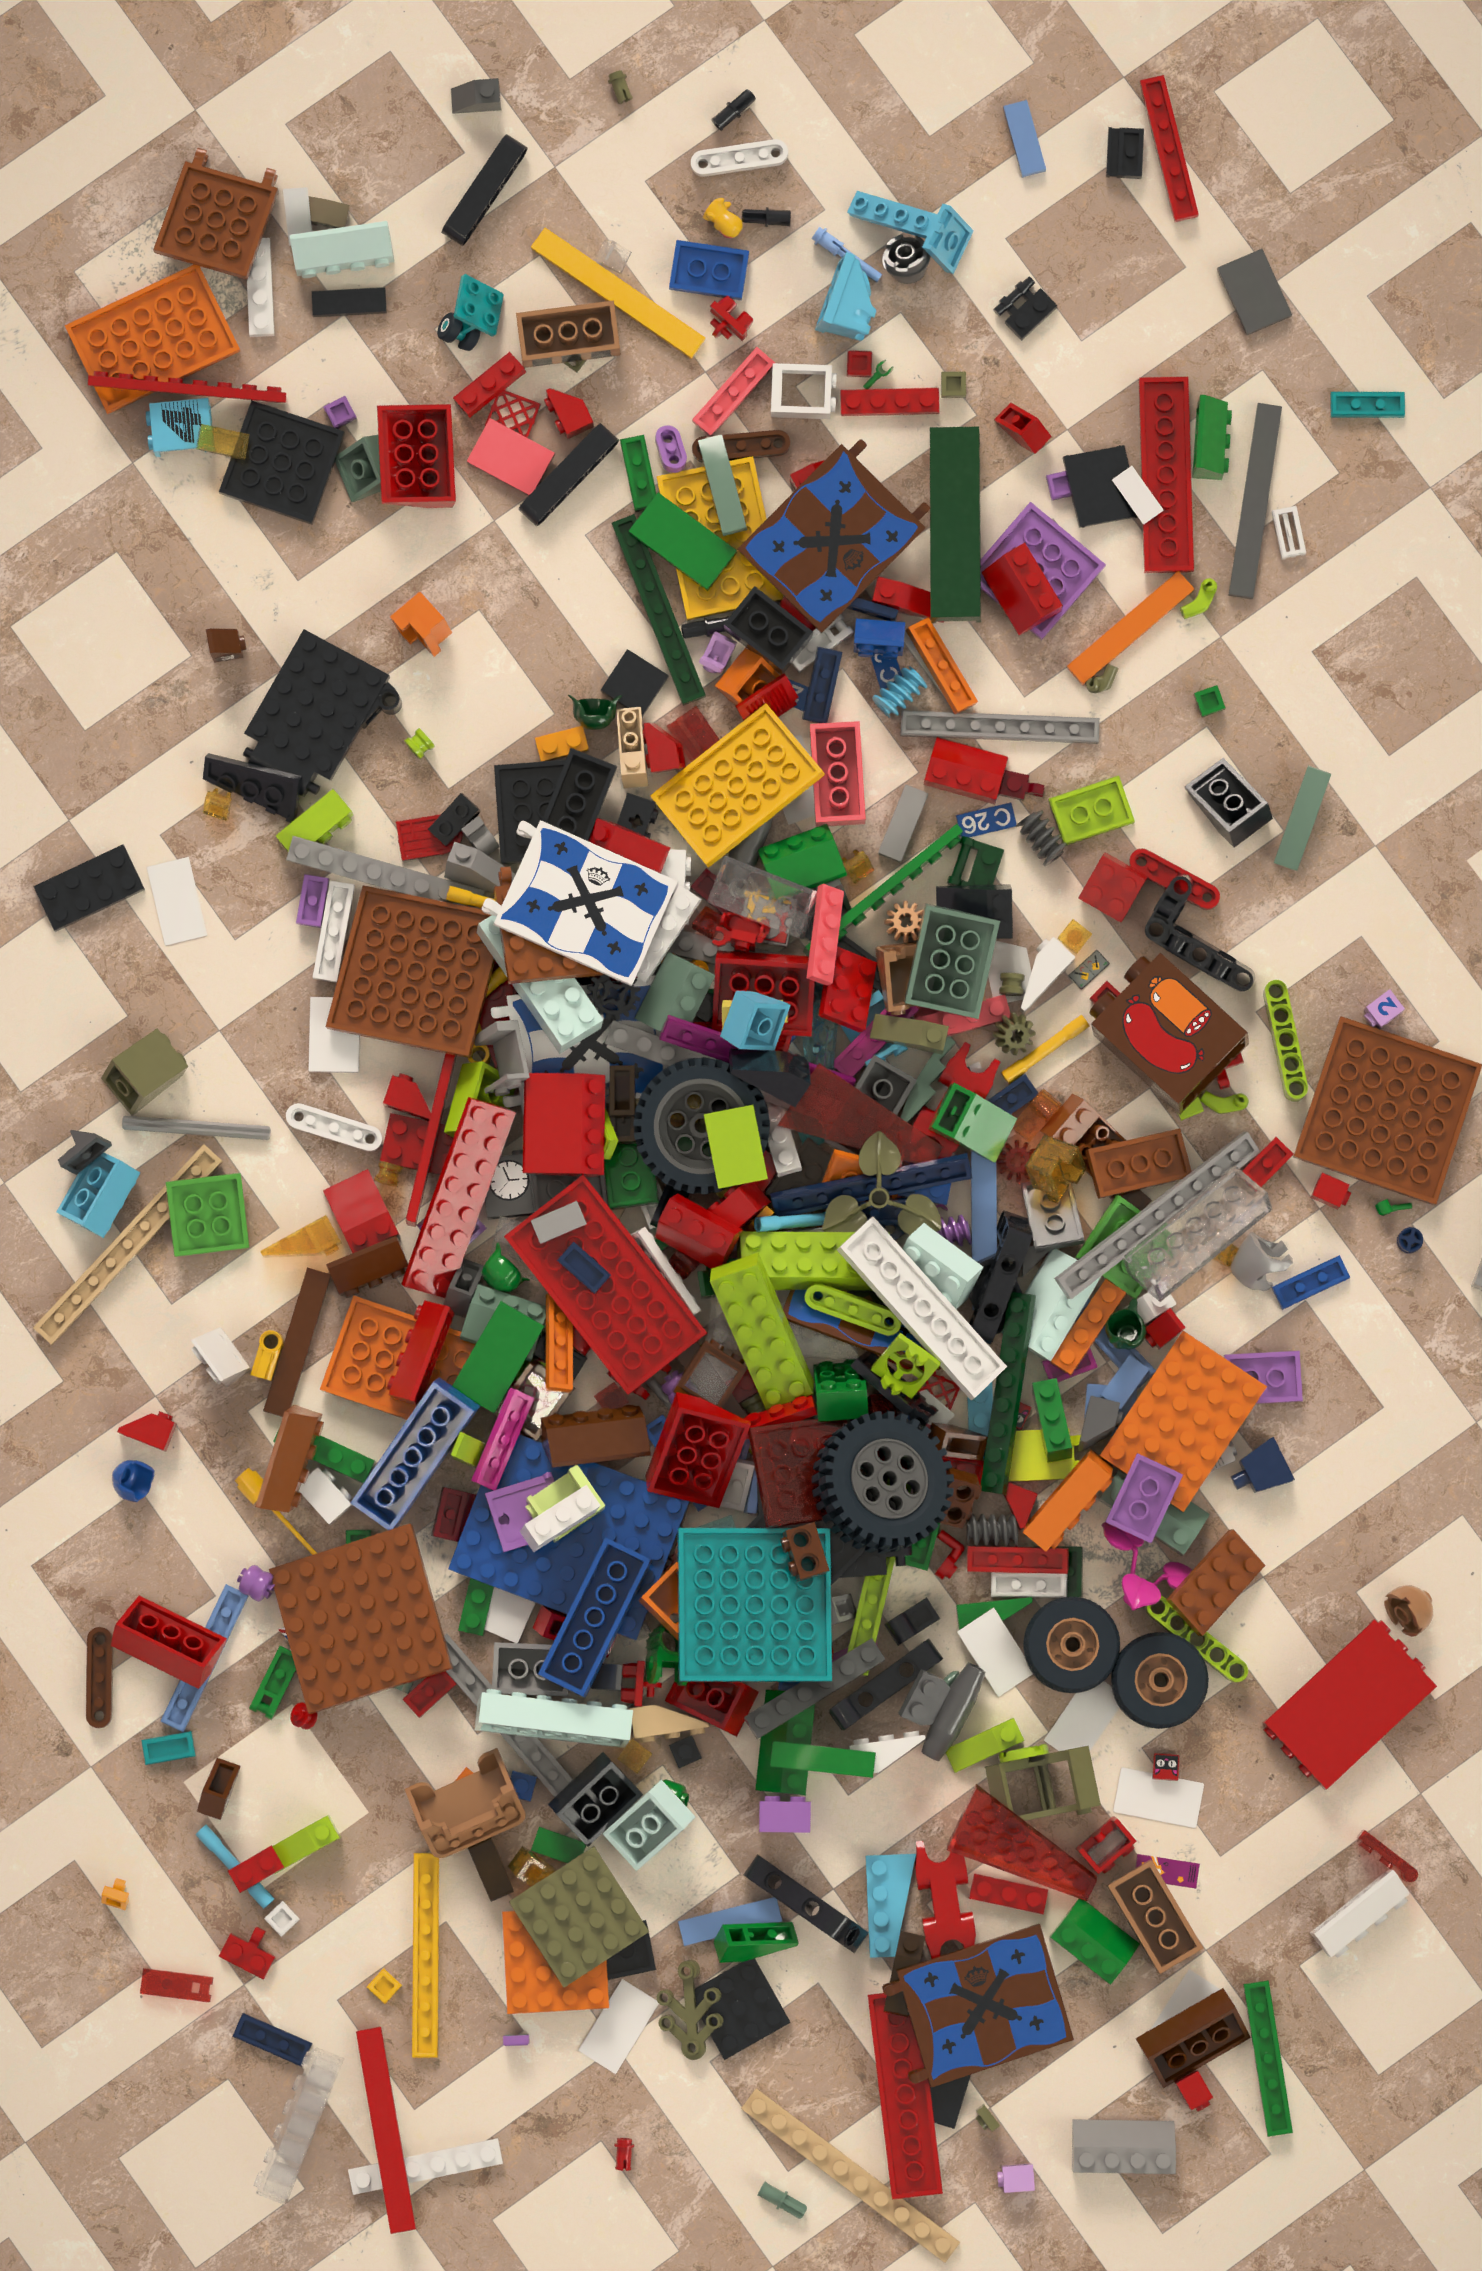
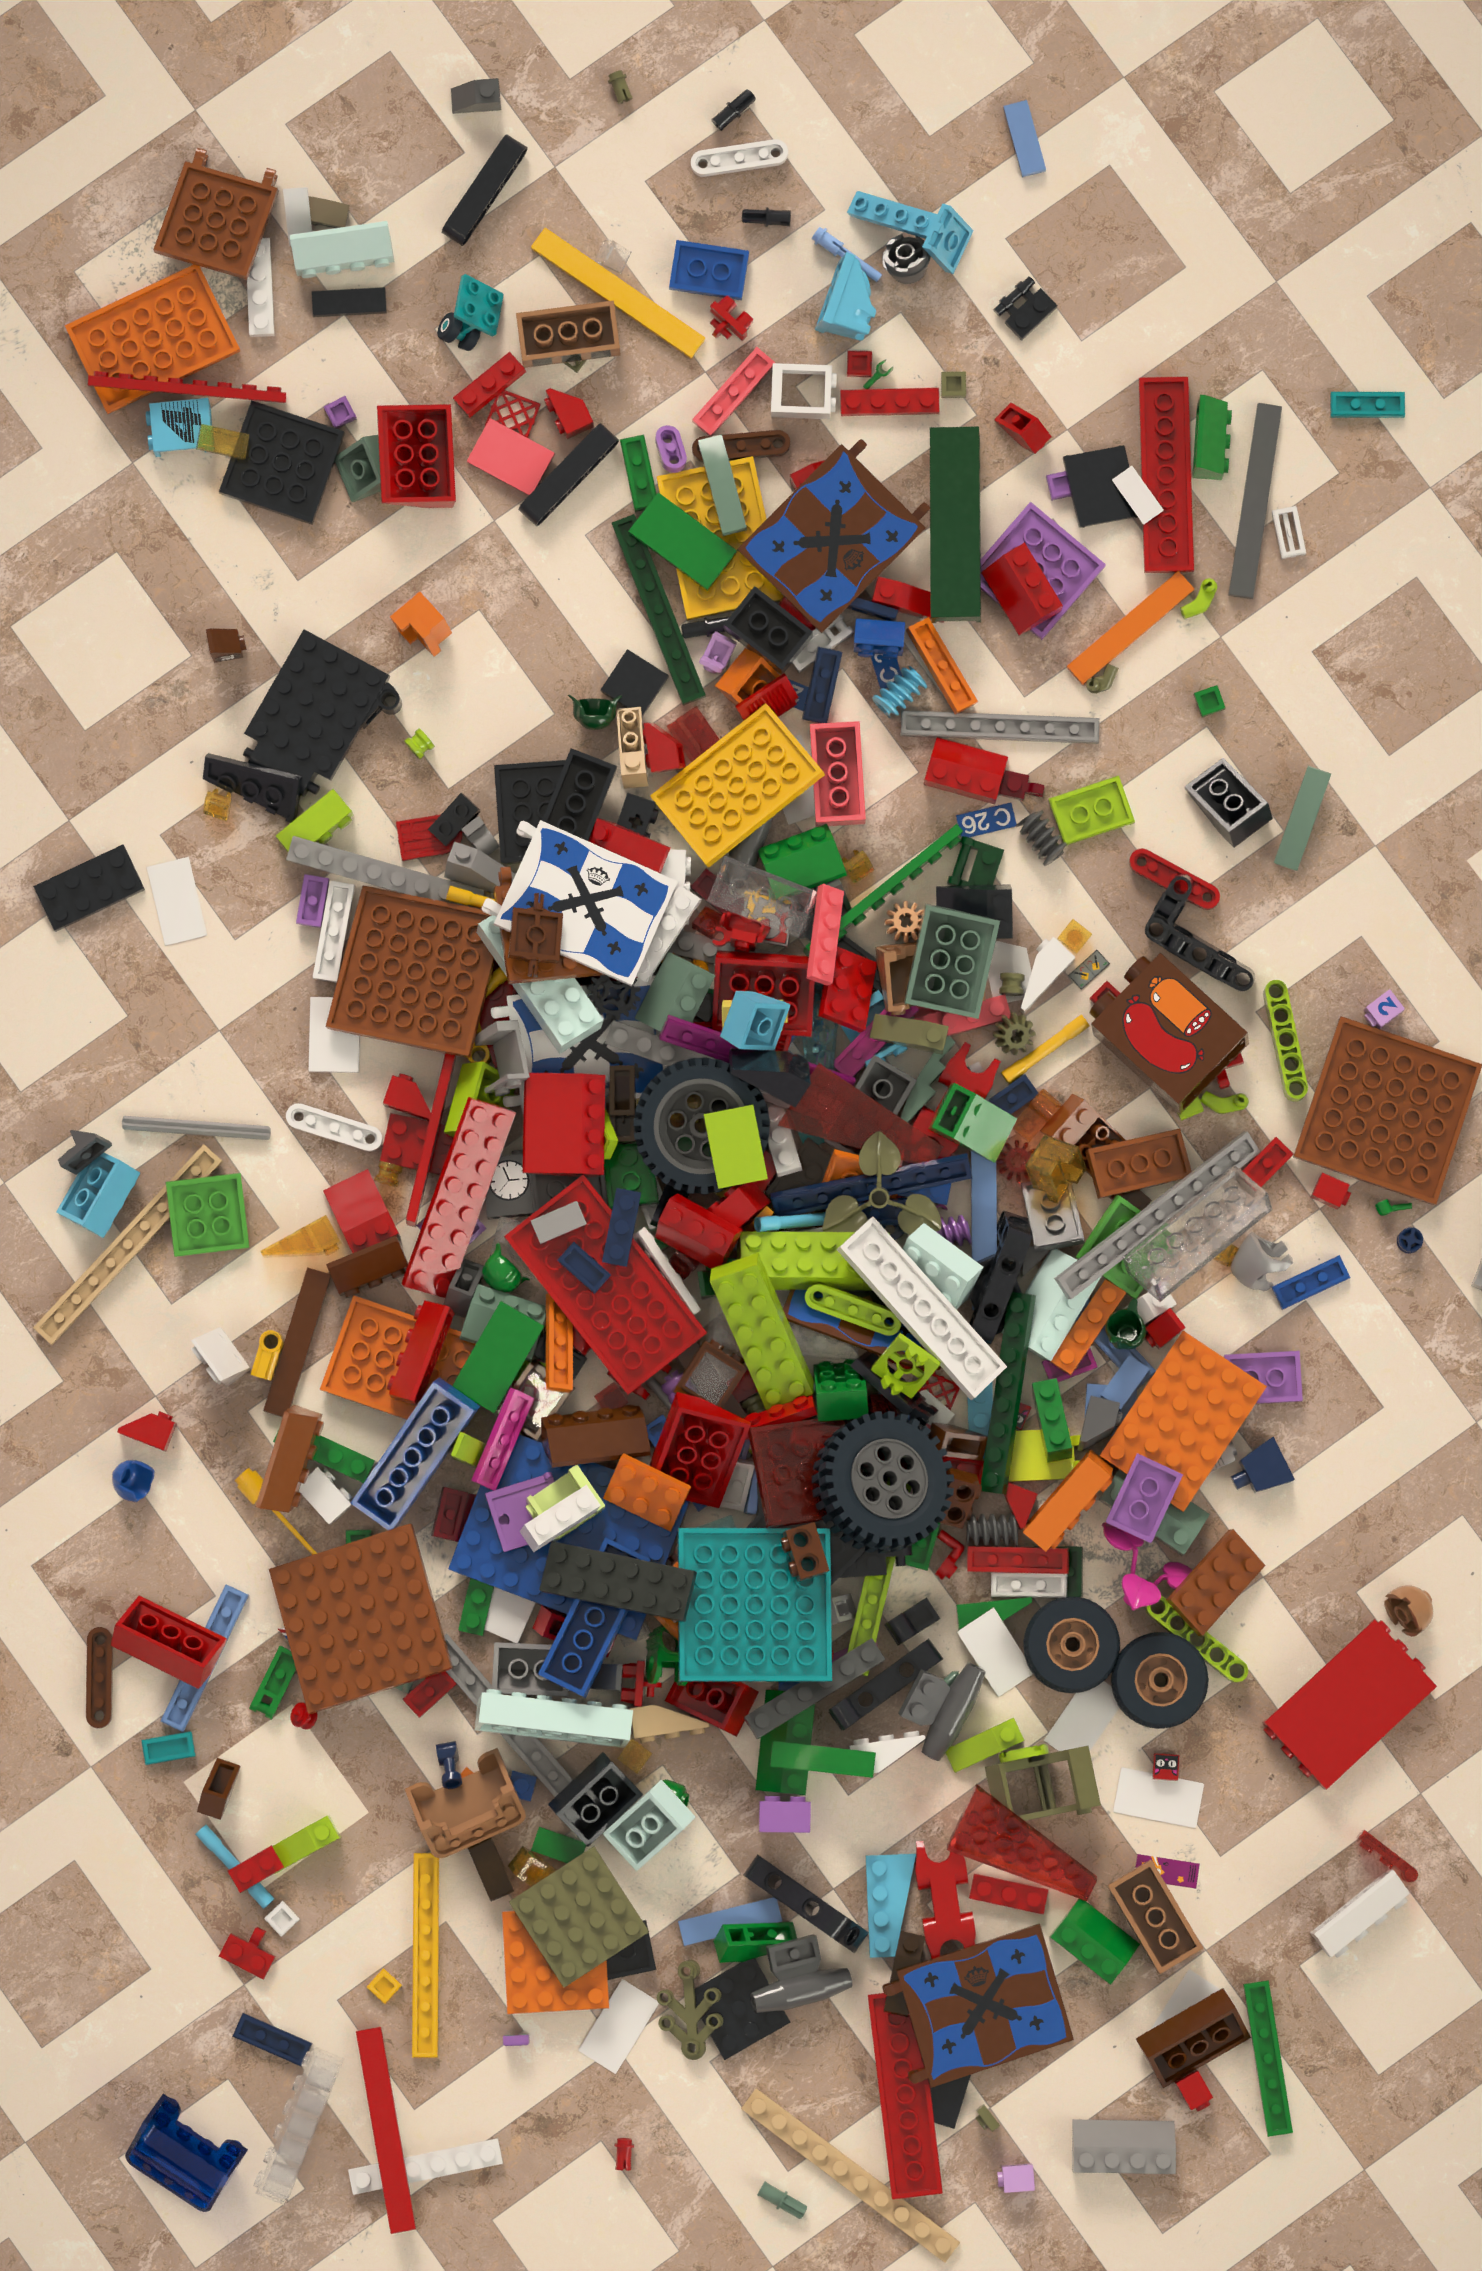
olive slope [101,1028,188,1116] -> none
light orange tile [101,1878,129,1910] -> none
clear red plate [140,1968,214,2002] -> none
medium lavender piece [237,1565,275,1602] -> none
light orange plate [535,726,589,762] -> none
black plate [669,1735,702,1768] -> none
yellow animal [703,198,743,238] -> none
light grey tile [878,784,929,863] -> none
red window [1075,1816,1137,1874] -> none
red brick [1078,852,1148,923] -> none
black plate [1106,127,1144,179] -> none
red plate [1140,75,1199,222] -> none
dark grey tile [1217,249,1292,335] -> none
none -> clear blue windscreen [125,2093,248,2212]
none -> dark blue leg [436,1741,462,1789]
none -> reddish brown plate [508,893,563,978]
none -> pearl dark grey plate [539,1541,697,1622]
none -> dark blue plate [602,1188,641,1267]
none -> orange plate [603,1453,691,1532]
none -> dark grey plate [750,1934,852,2013]

